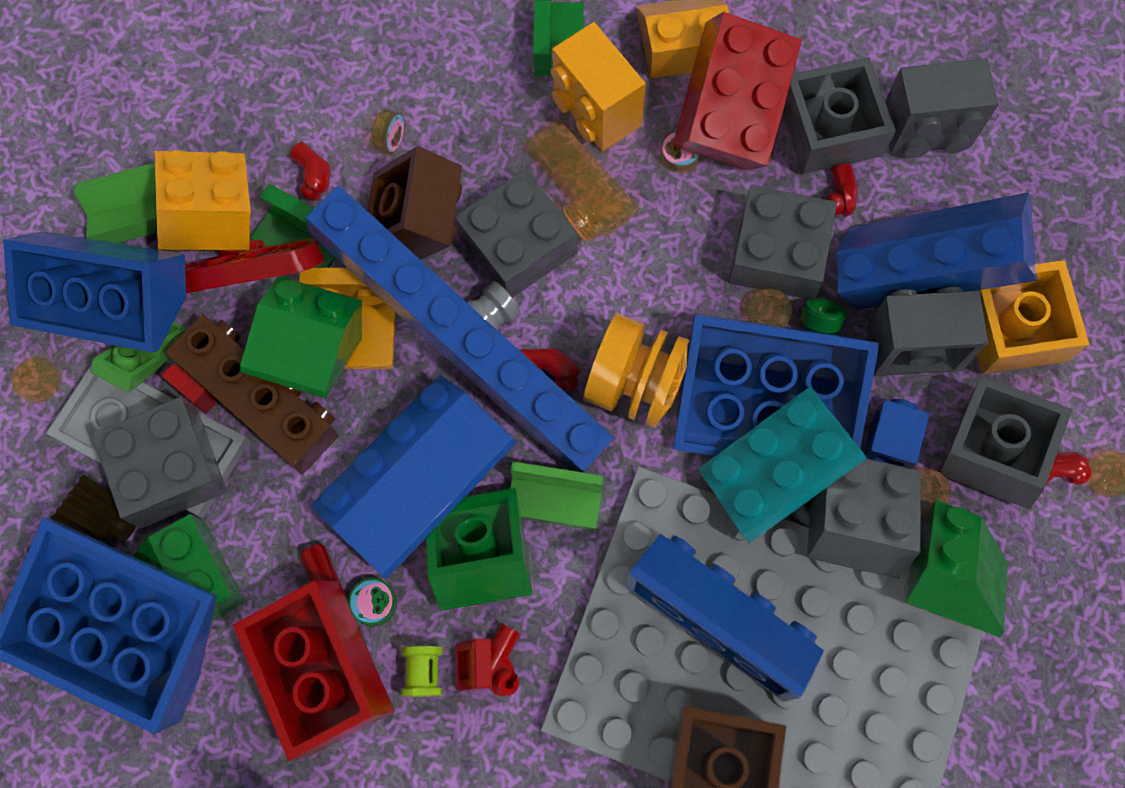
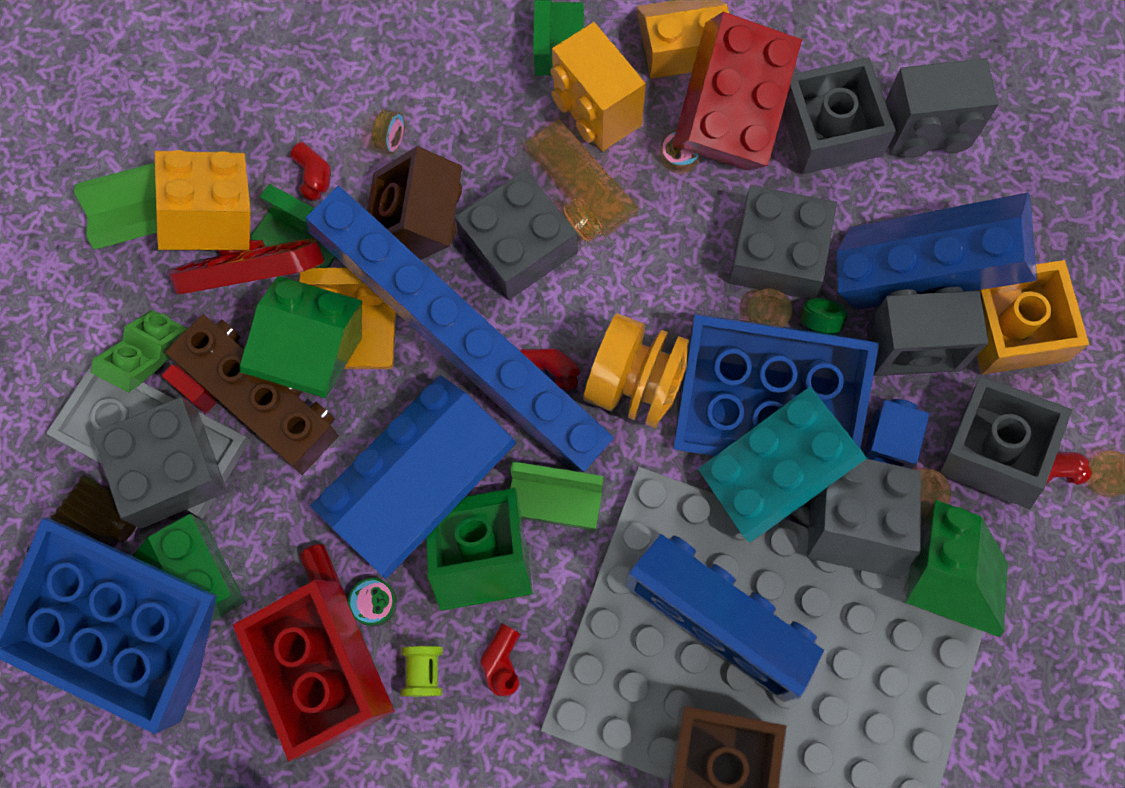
blue slope [3,231,186,353] -> none
clear yellow tile [12,357,61,403] -> none
red tile [455,639,492,691] -> none
light grey wheel [467,281,521,330] -> none
red arm [826,163,859,217] -> none

